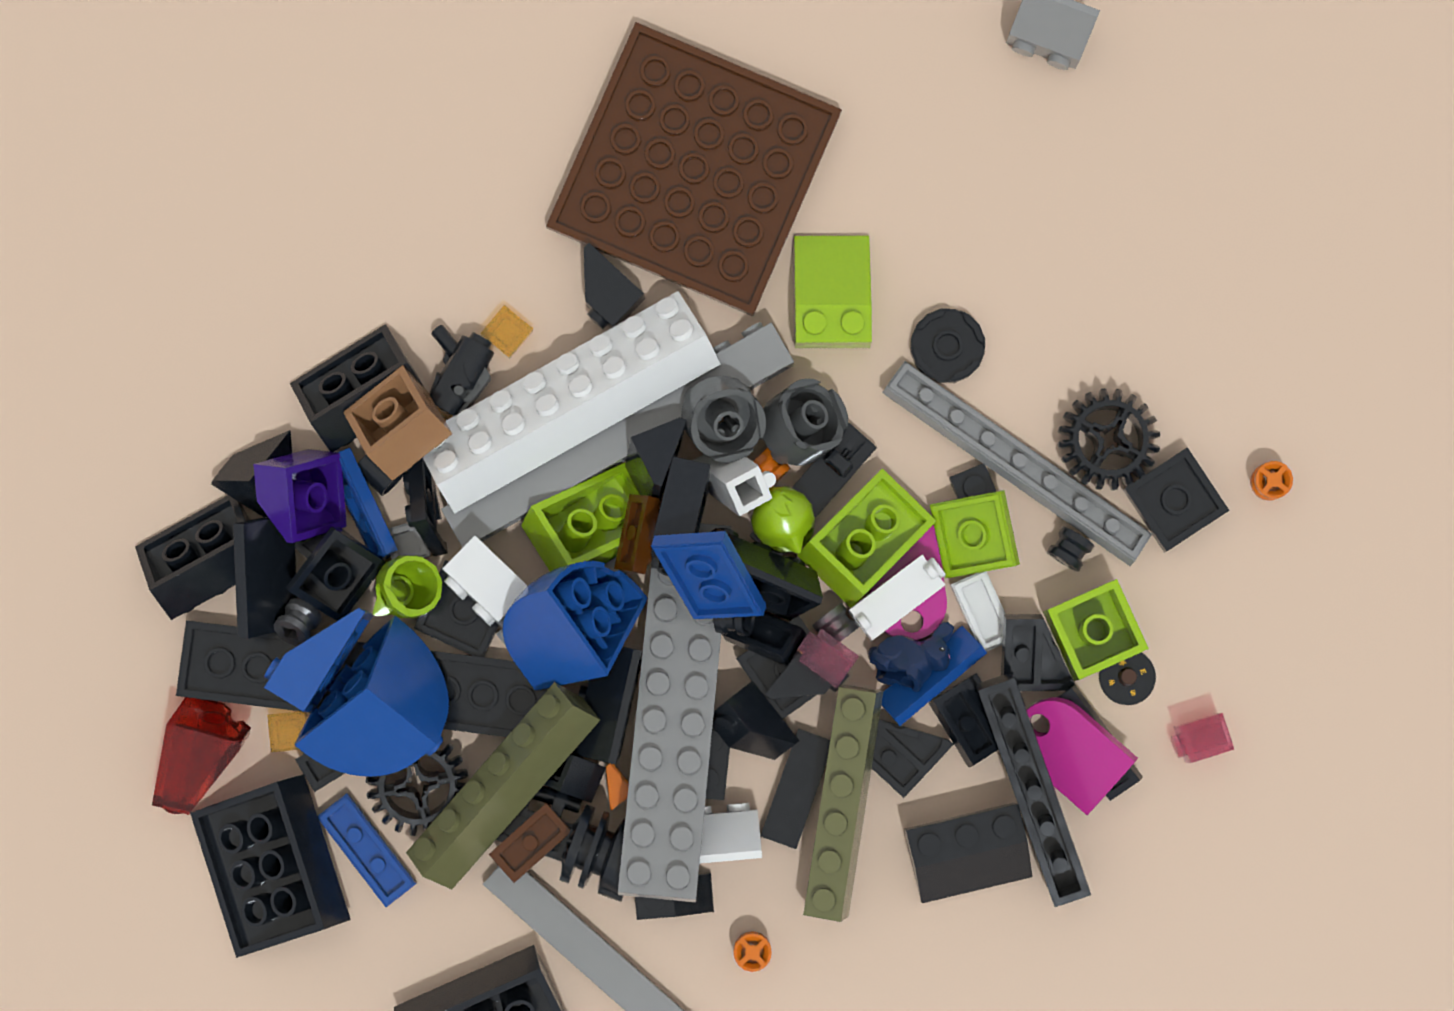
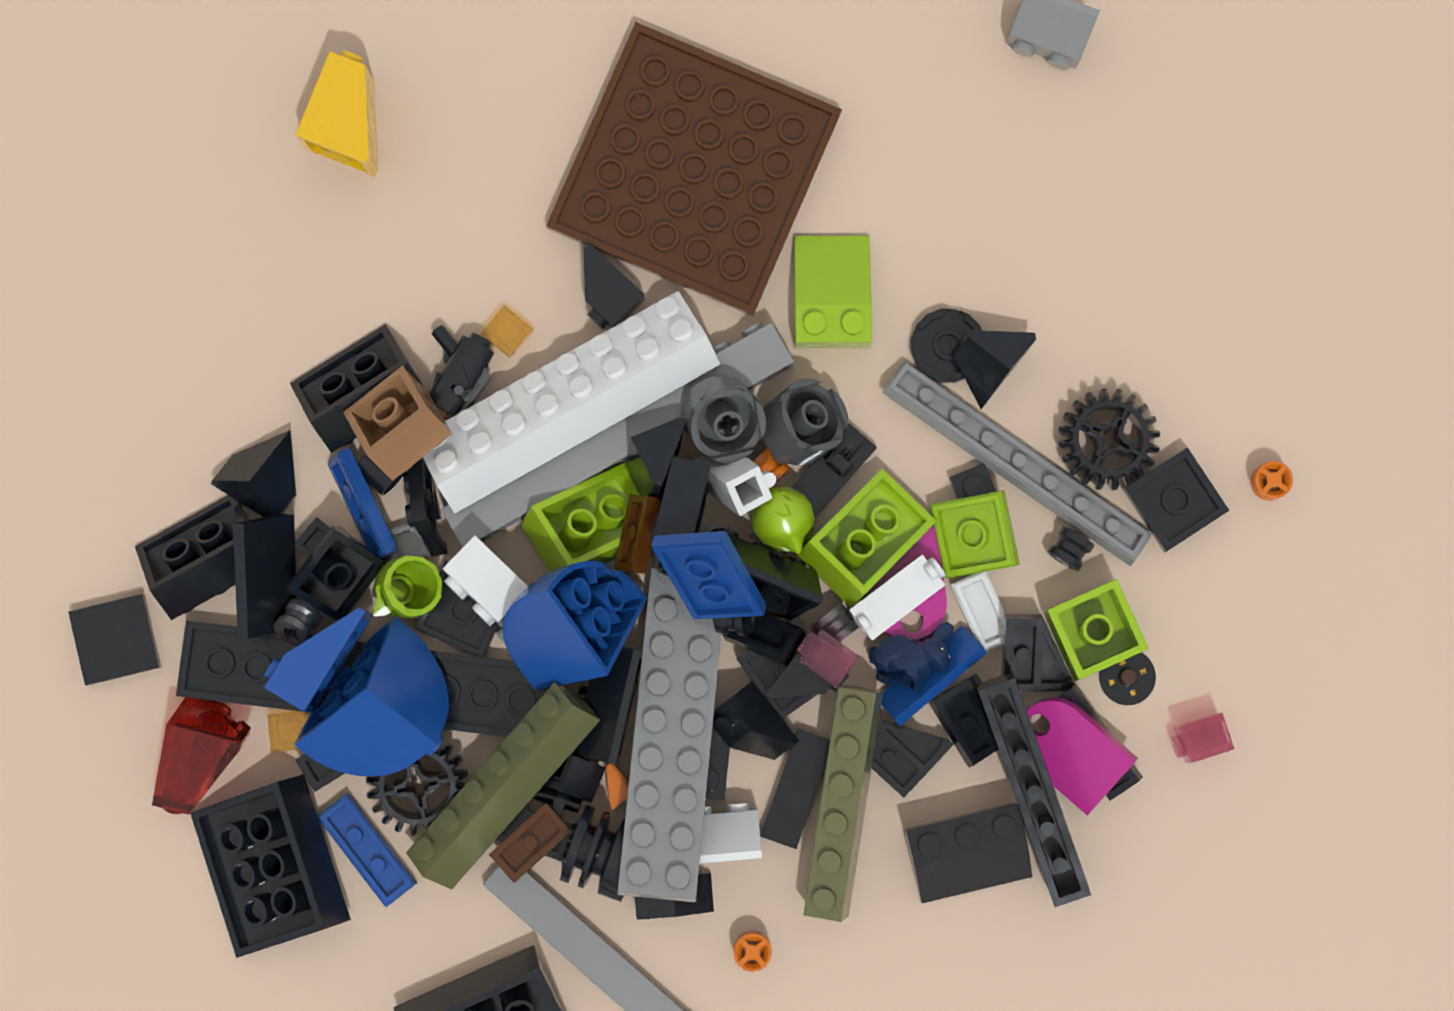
dark purple slope [253,449,347,543] -> none
none -> black tile [68,594,161,686]
none -> yellow slope [295,50,378,177]
none -> black slope [952,330,1036,409]

